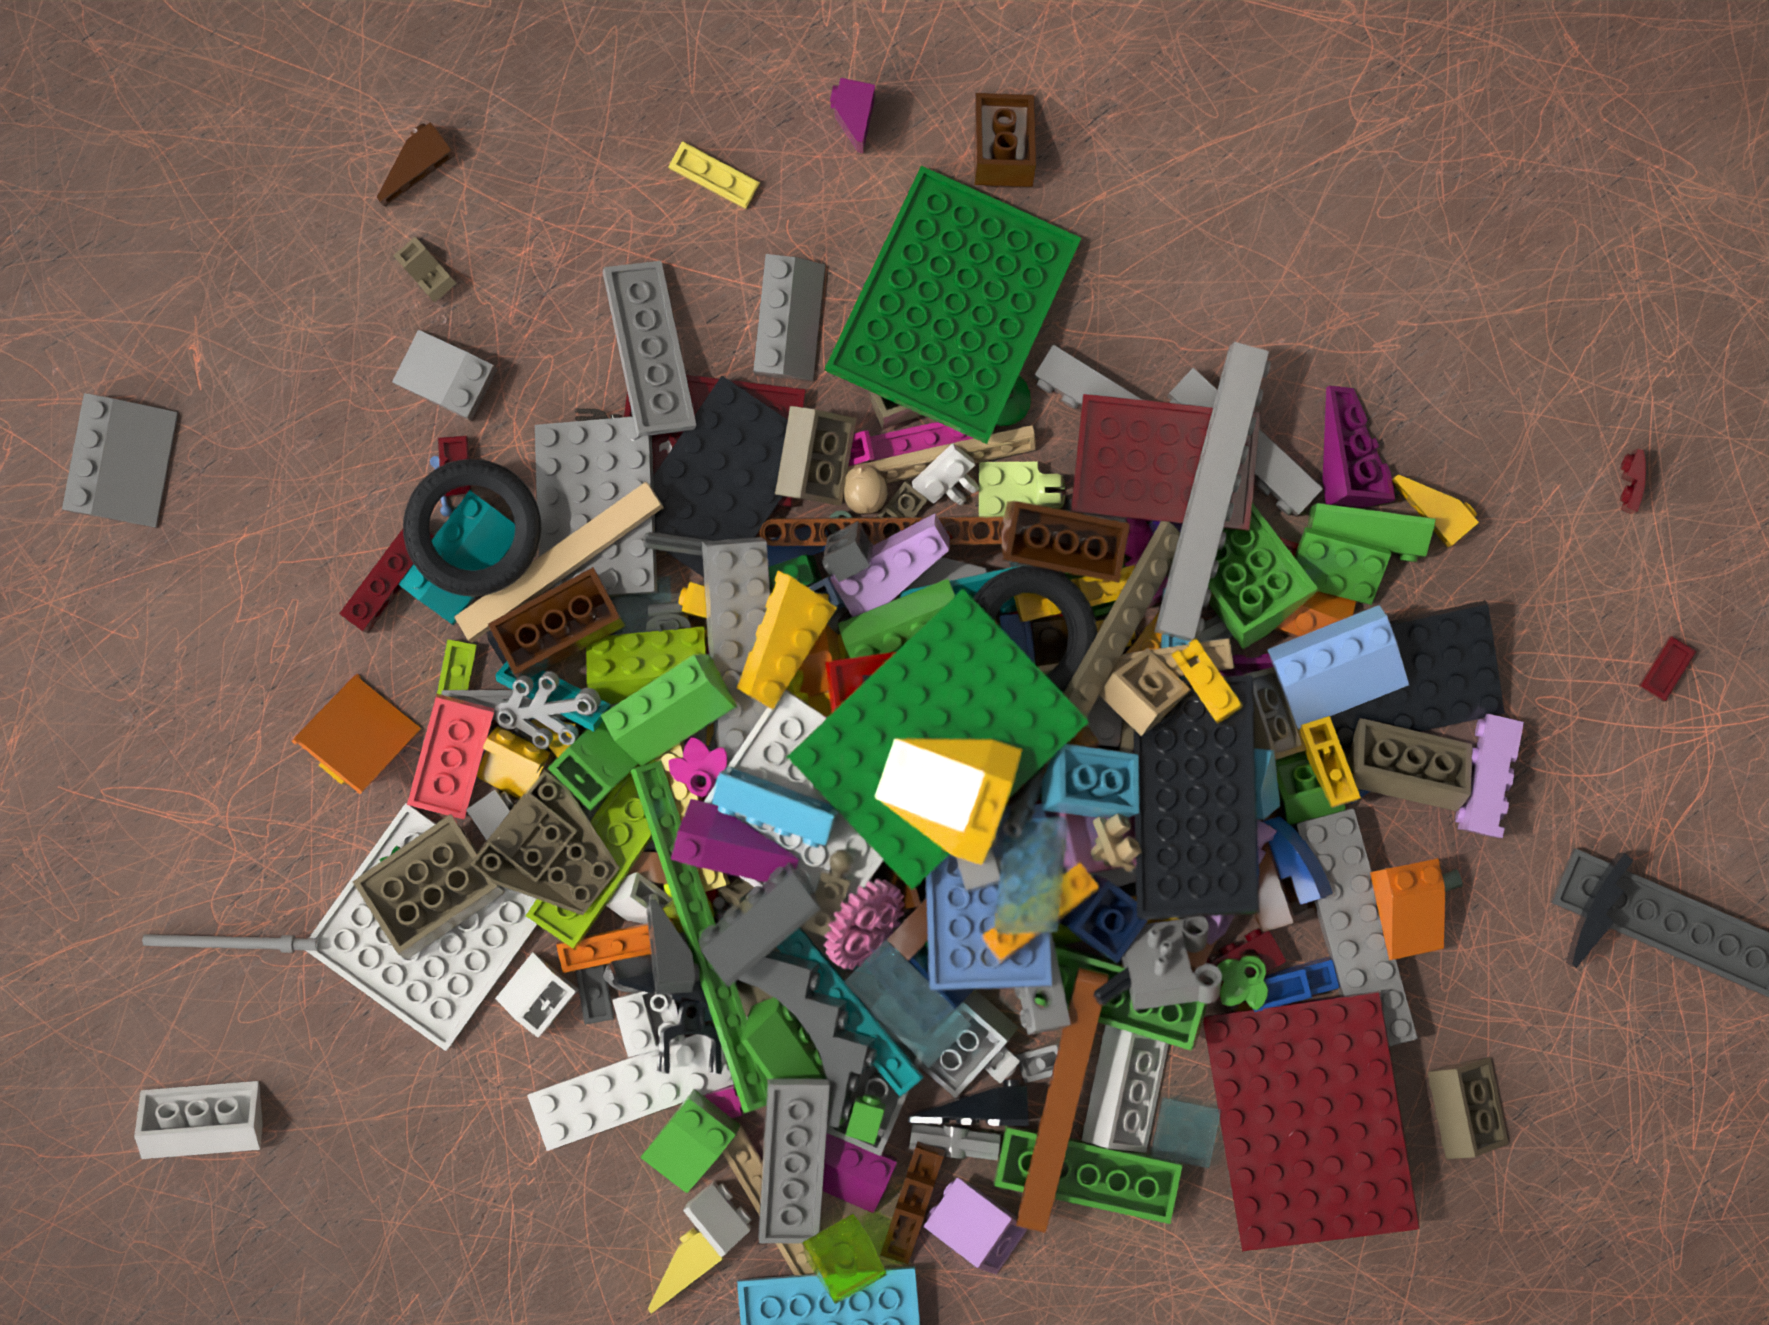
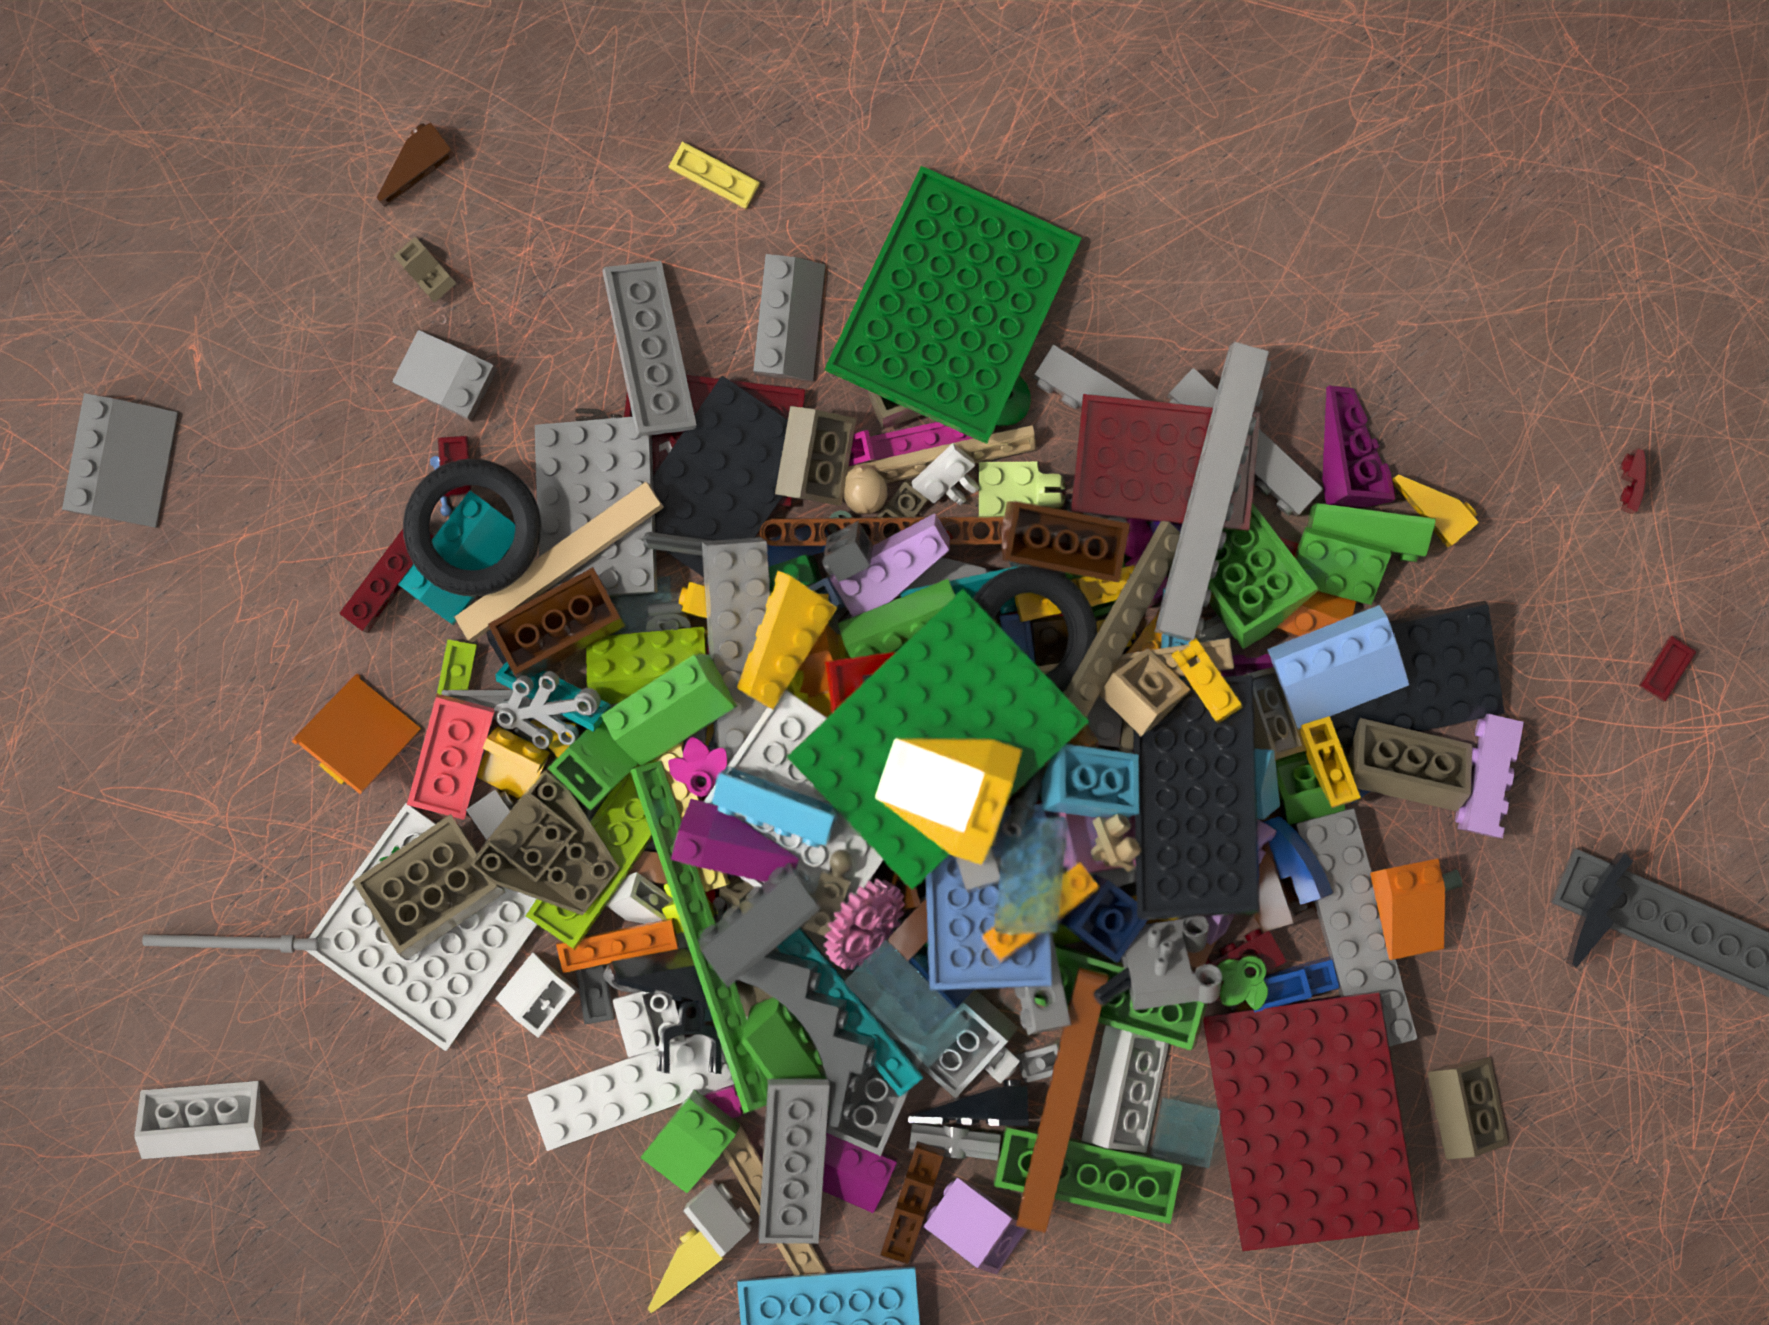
dark grey slope [646,899,699,995] -> none
clear neon green slope [802,1213,887,1304] -> none
magenta slope [830,77,876,153] -> none
bright green brick [845,1094,886,1144] -> none
reddish brown slope [974,93,1036,187] -> none

